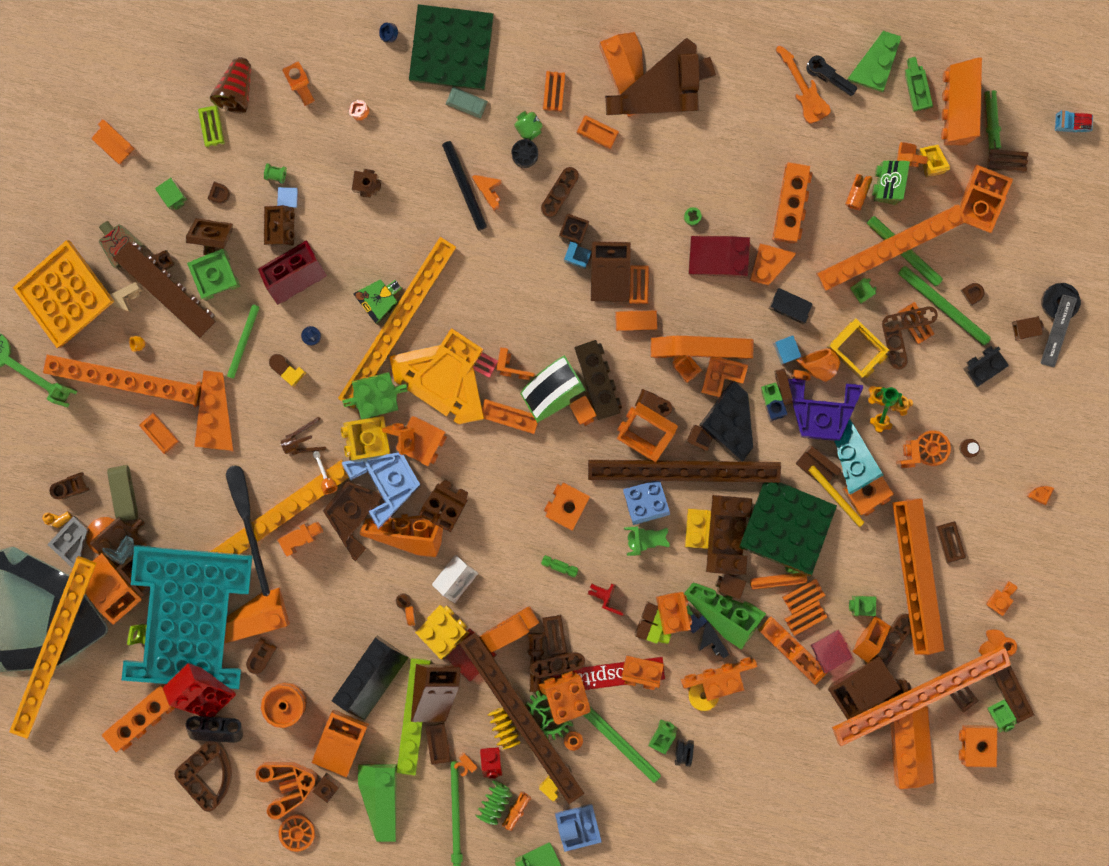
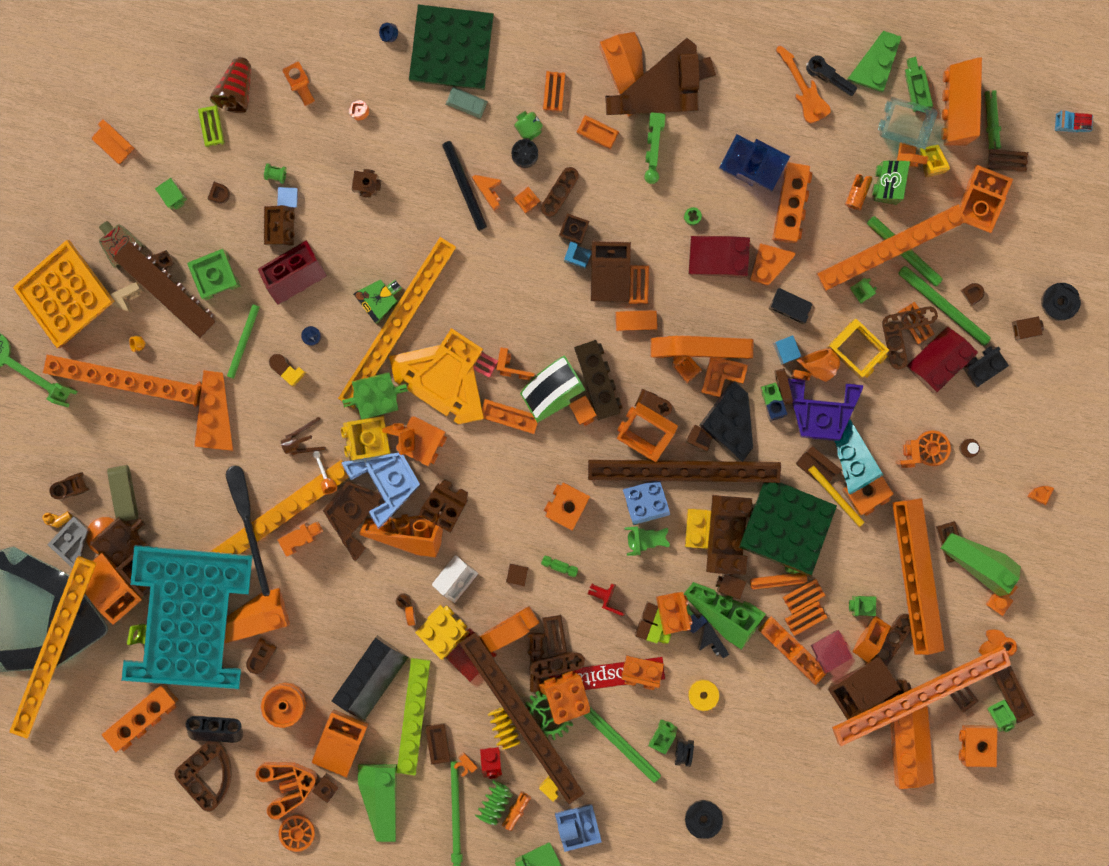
clear light blue plate [102,535,134,565] -> none
orange tile [139,413,179,454] -> none
red slope [162,663,236,717] -> none
reddish brown tile [186,218,233,255] -> none
reddish brown slope [411,664,461,722] -> none
orange plate [564,731,583,751] -> none
orange bracket [681,657,758,701] -> none
light orange plant [868,386,913,433] -> none
flat silver sticker [1040,295,1077,367] -> none
none -> reddish brown tile [506,563,529,586]
none -> orange tile [514,186,540,214]
none -> bright green plate [644,113,666,184]
none -> black plate [685,800,723,839]
none -> clear blue bracket [718,134,790,192]
none -> clear light blue window [878,97,938,149]
none -> dark red slope [906,326,979,394]
none -> bright green wedge [940,533,1021,596]

